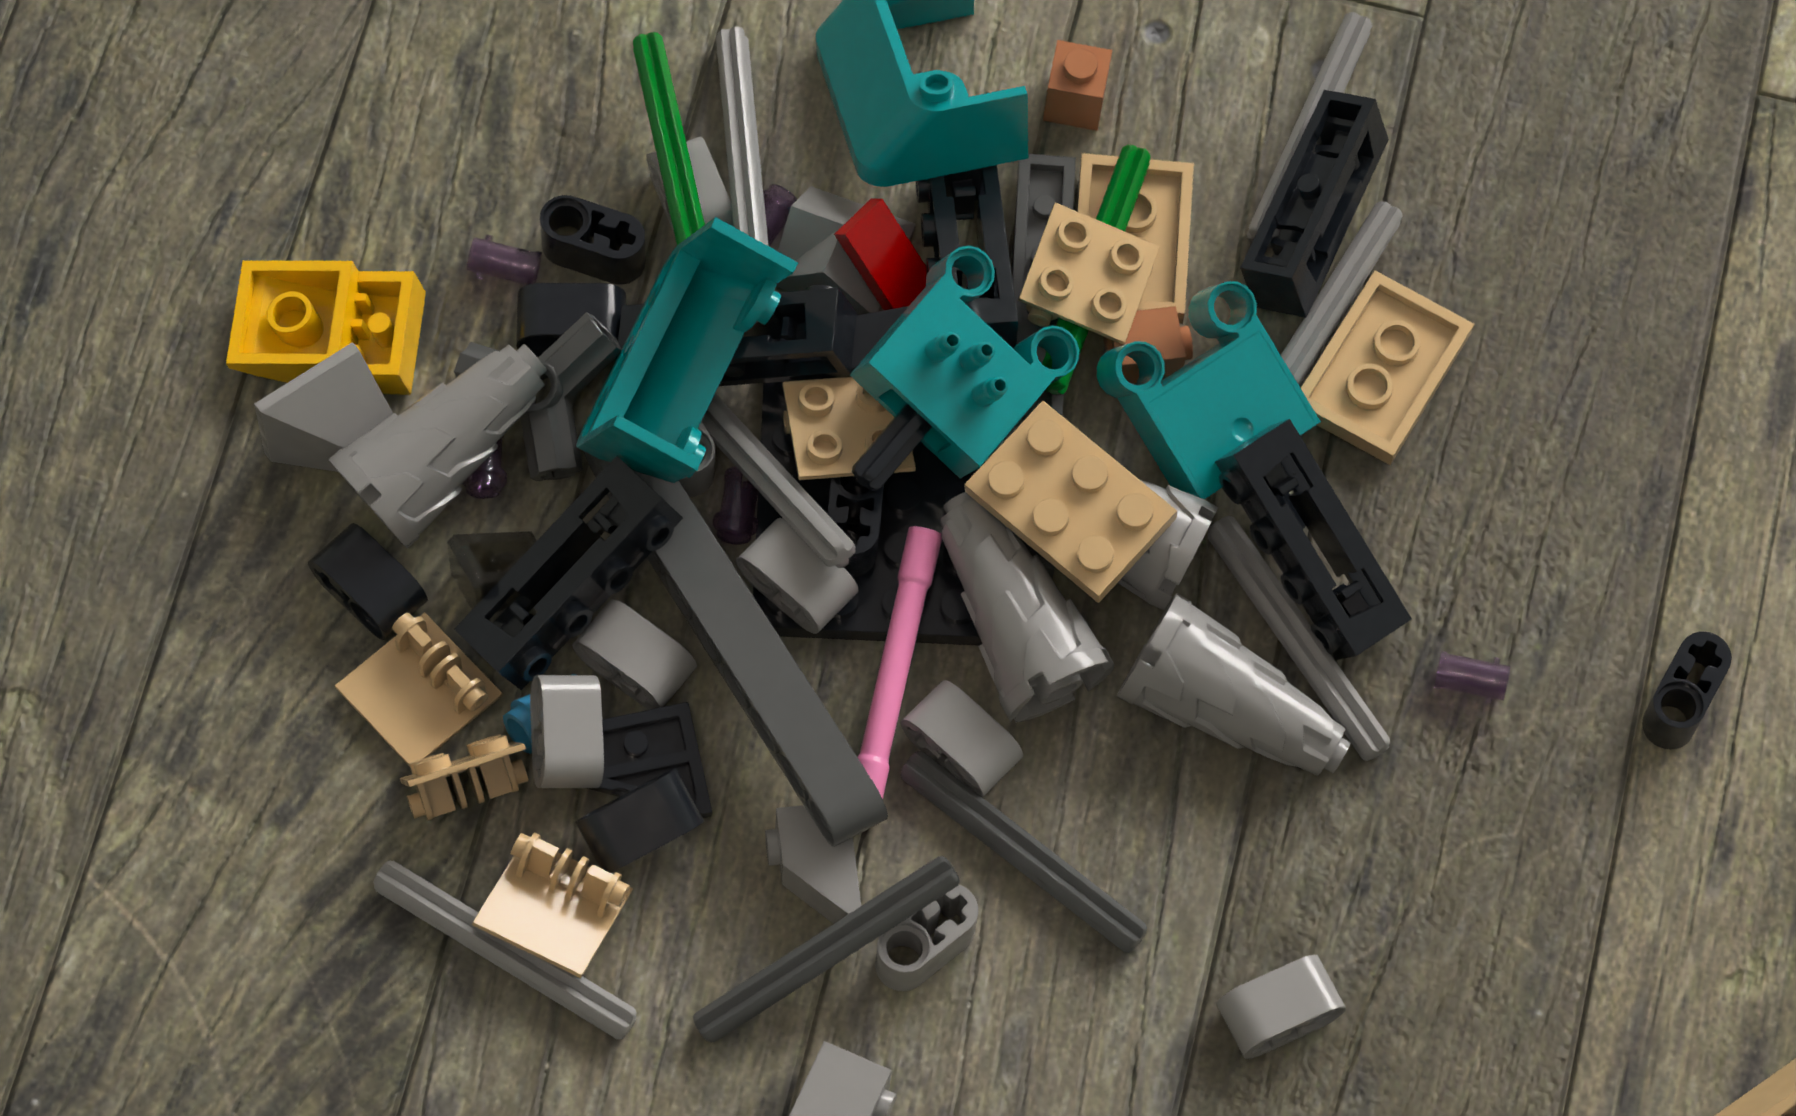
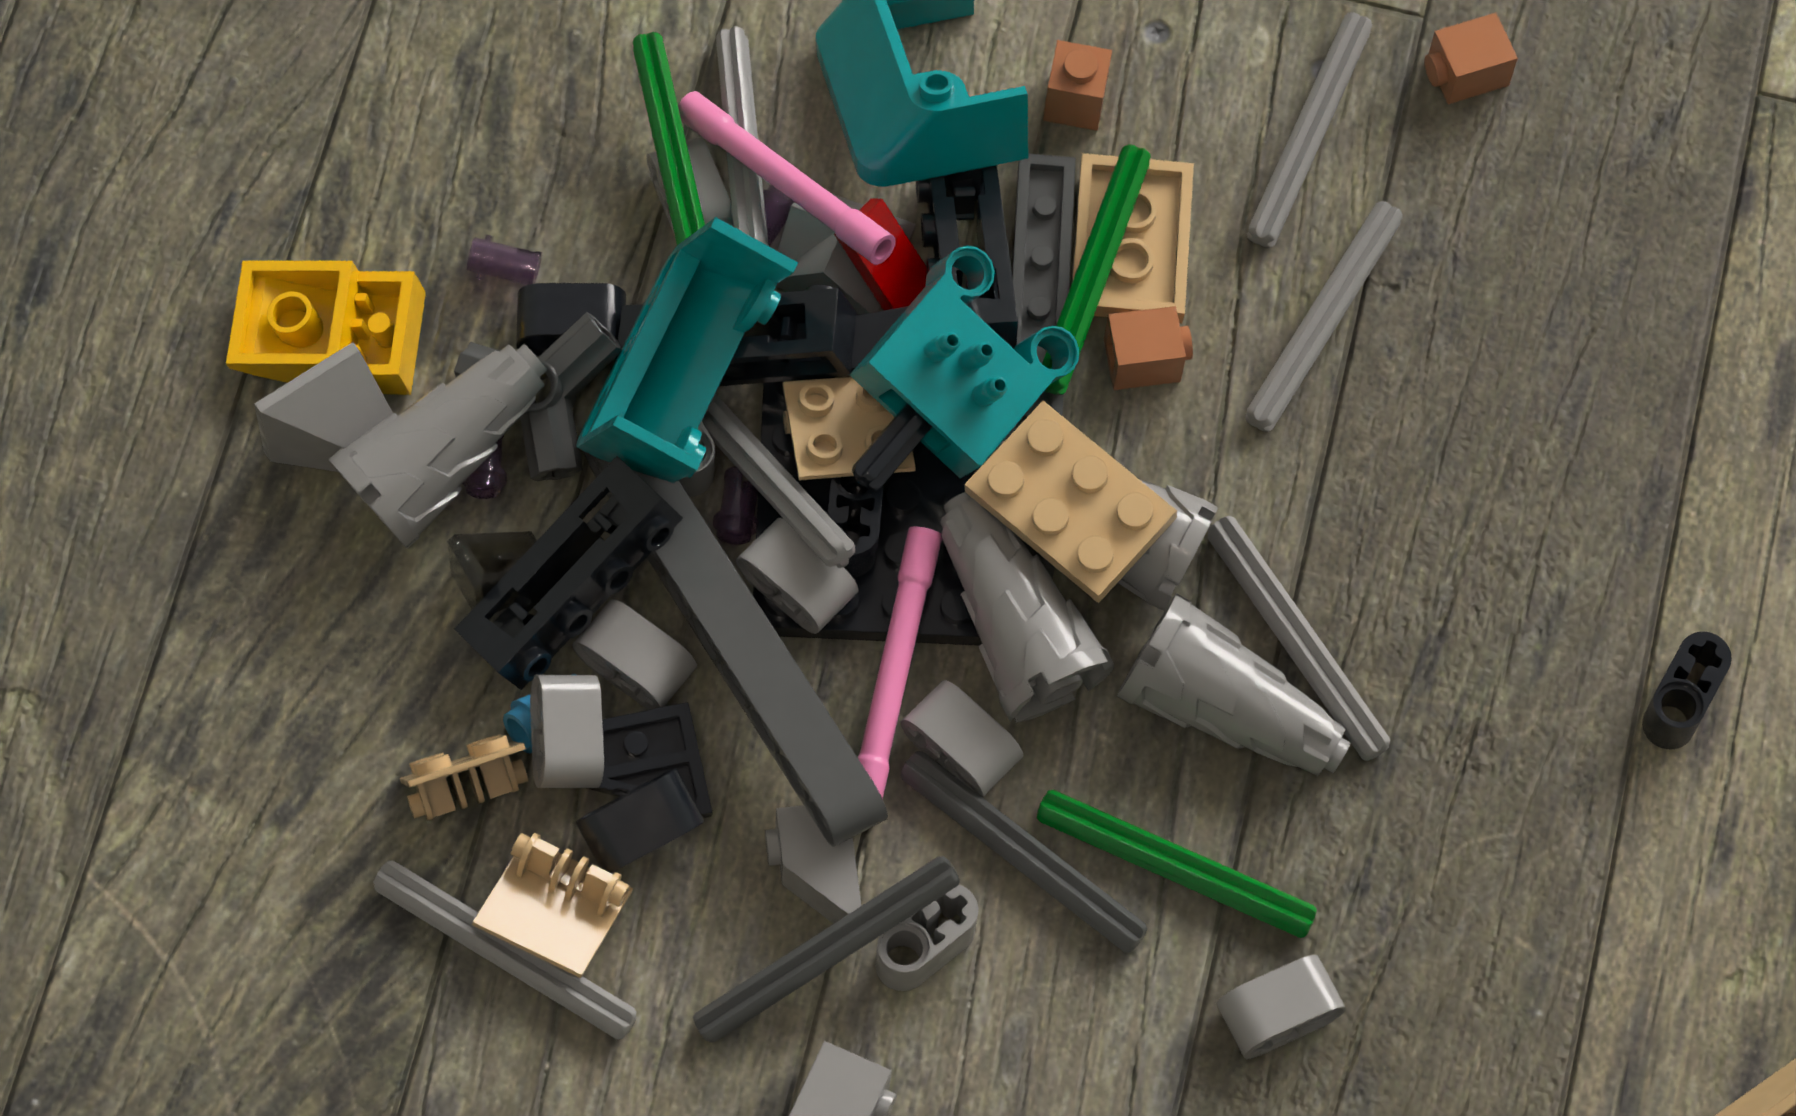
black beam [308,523,428,640] -> none
tan hinge [335,612,503,767] -> none
black beam [540,195,646,285] -> none
tan hinge [1018,202,1160,345] -> none
teal piece [1097,281,1321,529] -> none
black brick [1215,419,1412,660] -> none
black brick [1240,90,1389,318] -> none
tan plate [1301,270,1474,465] -> none
clear purple pin [1434,651,1511,704] -> none
none -> bright pink piece [678,91,896,265]
none -> green axle [1037,790,1317,938]
none -> nougat brick [1424,13,1518,104]

